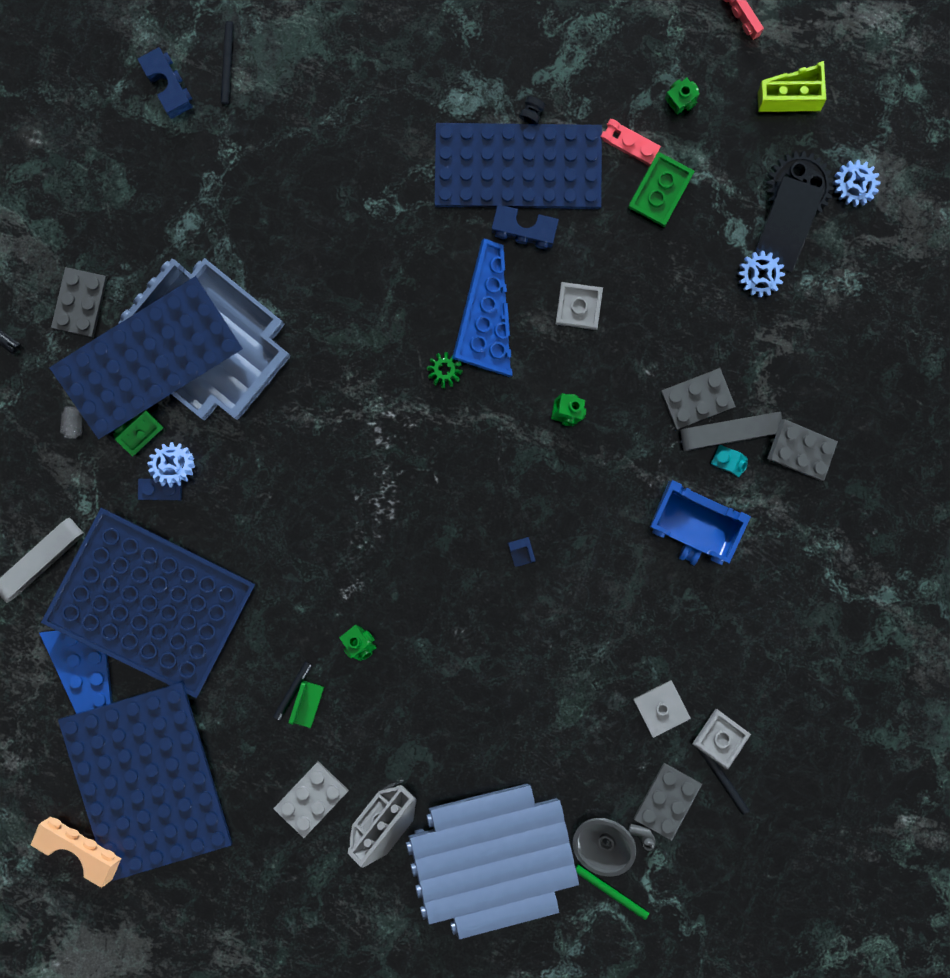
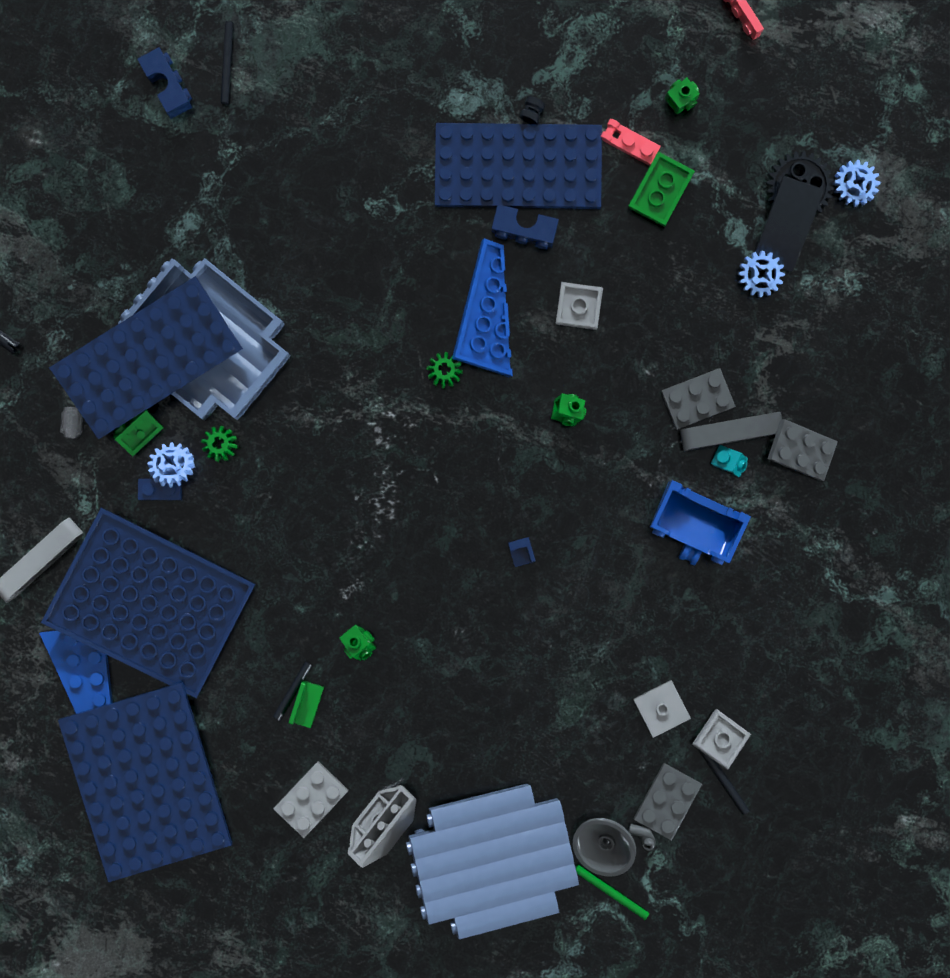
light nougat arch [31,817,121,888] -> none
dark grey plate [51,267,108,338] -> none
lime wedge [757,61,826,112] -> none
none -> green gear [201,426,238,462]

